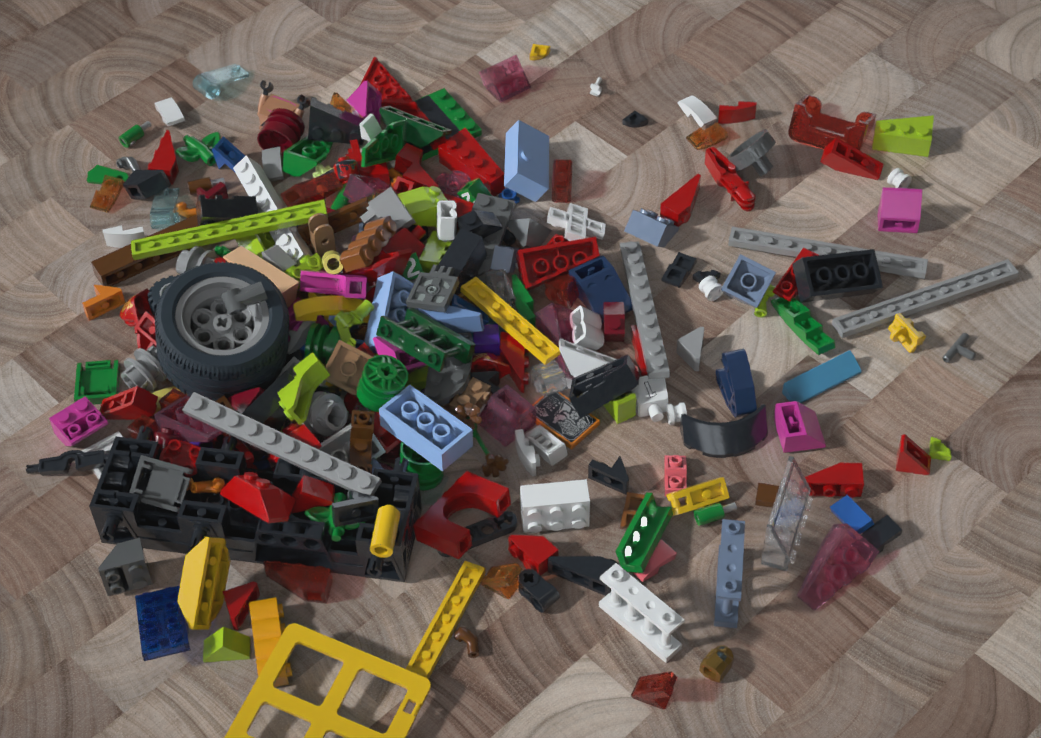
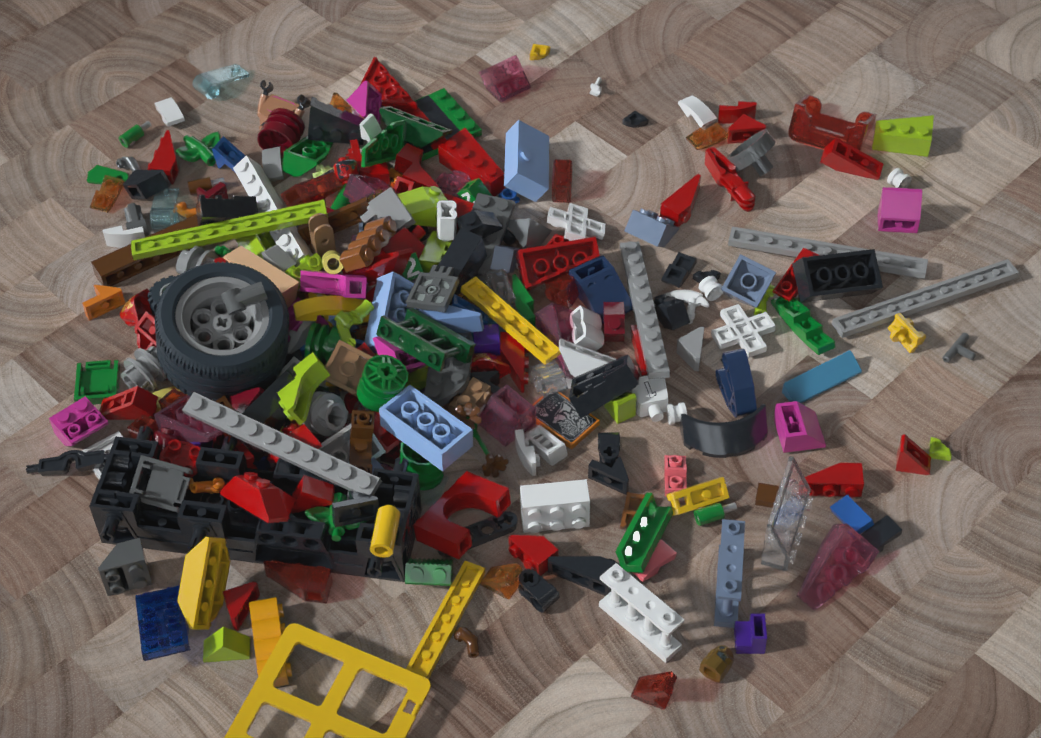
none -> dark grey piece [124,203,149,236]
none -> green brick [405,557,453,586]
none -> black piece [598,432,620,468]
none -> black slope [653,294,690,330]
none -> white piece [666,290,709,324]
none -> white plate [711,304,776,358]
none -> red slope [727,114,766,144]
none -> dark purple piece [734,614,767,654]

